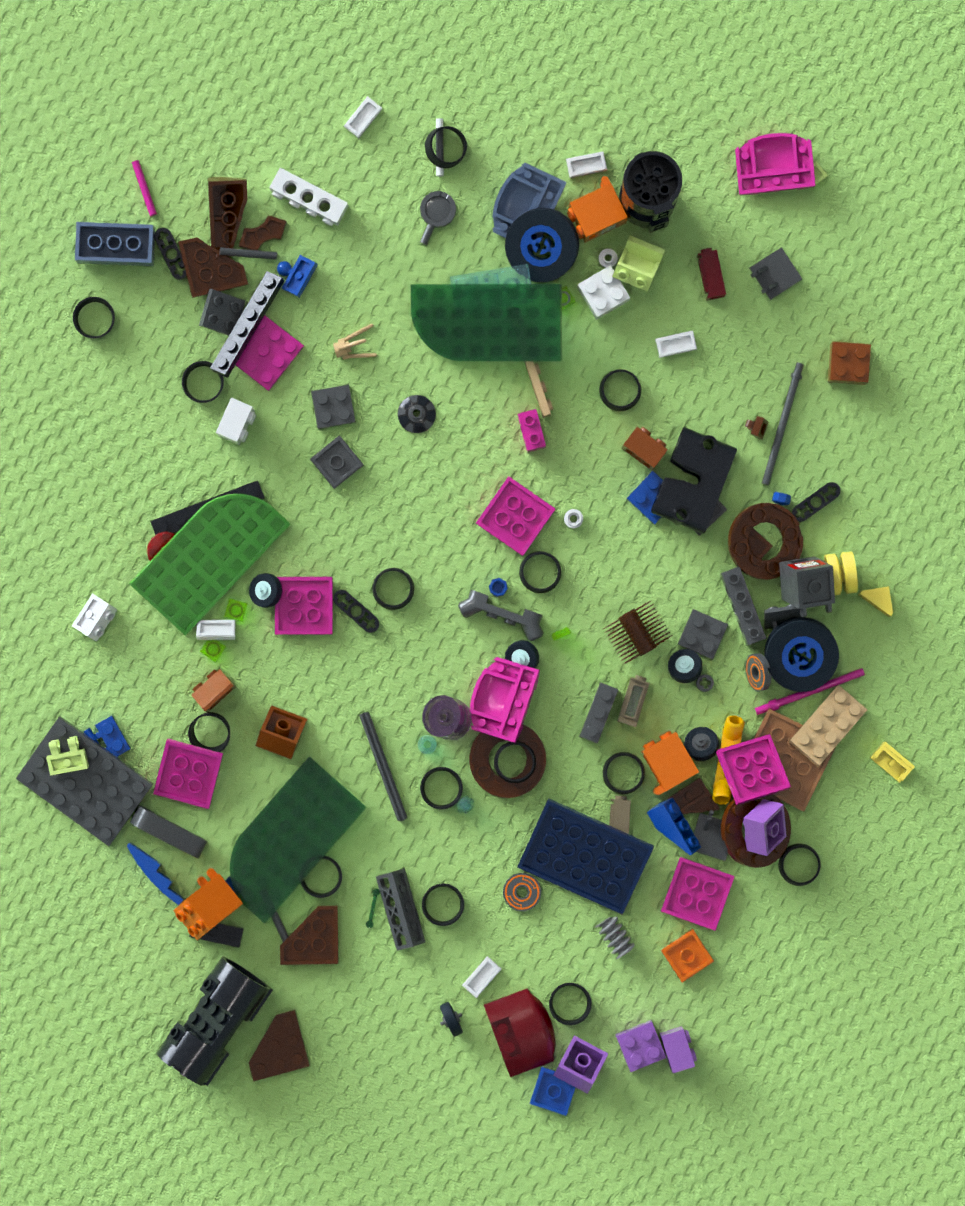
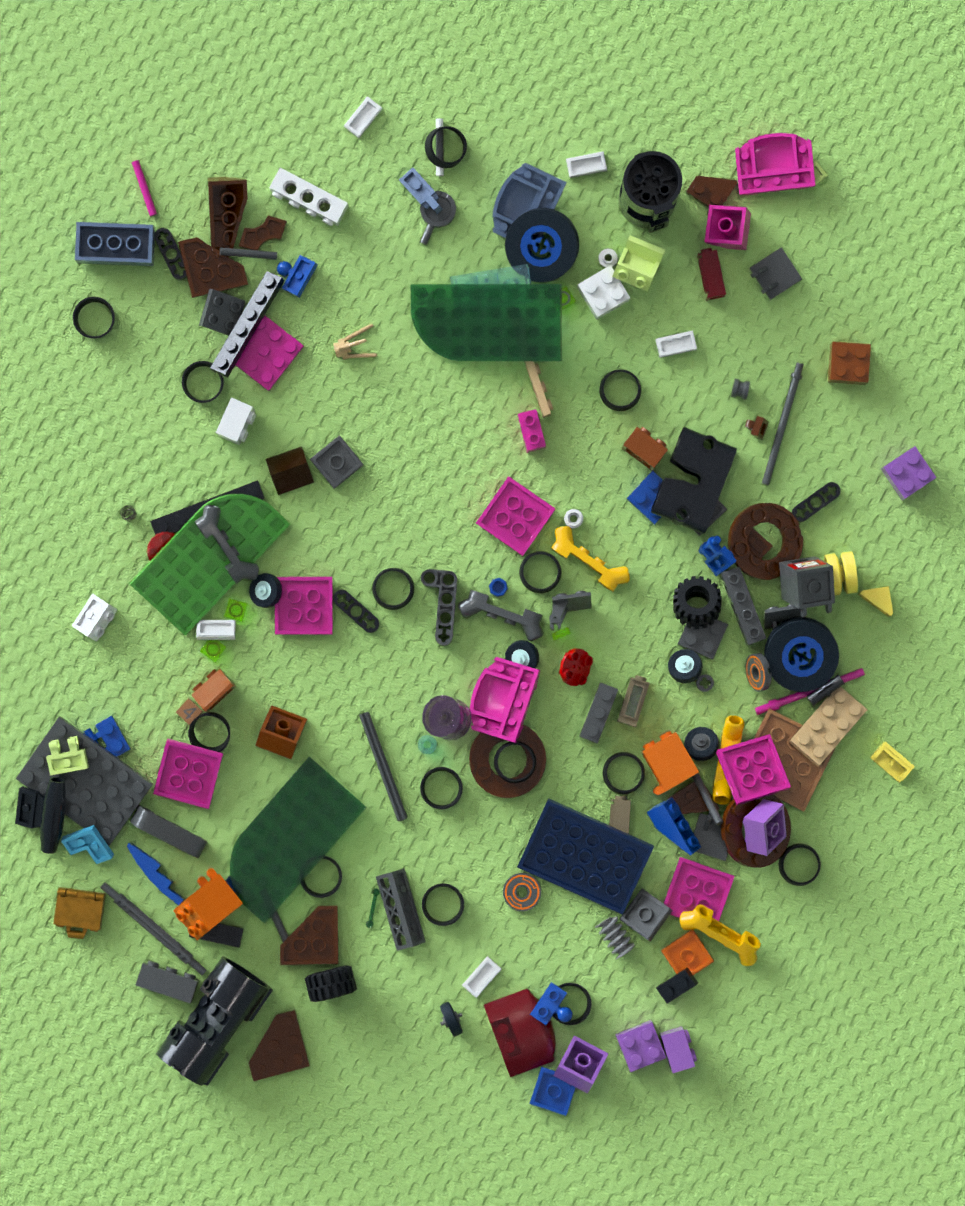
dark grey plate [311,384,356,429] -> none
dish [398,395,436,433] -> none
clear light blue plate [456,796,474,813] -> none
orange container [567,176,628,243] -> none
reddish brown piece [602,600,672,664] -> none
blue tile [772,492,791,506] -> none
none -> black plate [15,777,66,854]
none -> pearl gold piece [53,887,106,939]
none -> medium azure plate [61,825,114,864]
none -> dark grey axle [100,882,207,975]
none -> clear smoke hinge [120,505,137,522]
none -> dark grey brick [136,960,199,1003]
none -> medium nougat tile [176,698,203,725]
none -> dark grey plate [194,505,259,584]
none -> dark brown slope [266,446,314,495]
none -> black tyre [305,965,357,1002]
none -> sand blue hinge [399,168,443,214]
none -> dark grey beam [421,569,457,646]
none -> blue plate [530,982,573,1026]
none -> dark grey plate [549,591,591,631]
none -> yellow plate [551,526,630,592]
none -> red plate [559,648,593,686]
none -> dark grey plate [620,888,673,942]
none -> black plate [656,967,698,1003]
none -> black tyre [673,576,722,629]
none -> yellow plate [680,904,761,966]
none -> reddish brown wing [686,176,738,207]
none -> dark grey bar [692,773,723,826]
none -> blue plate [698,536,737,576]
none -> dark pink slope [704,205,751,250]
none -> dark grey wheel [731,378,750,400]
none -> black pin [807,674,845,706]
none -> medium lavender brick [881,446,936,500]

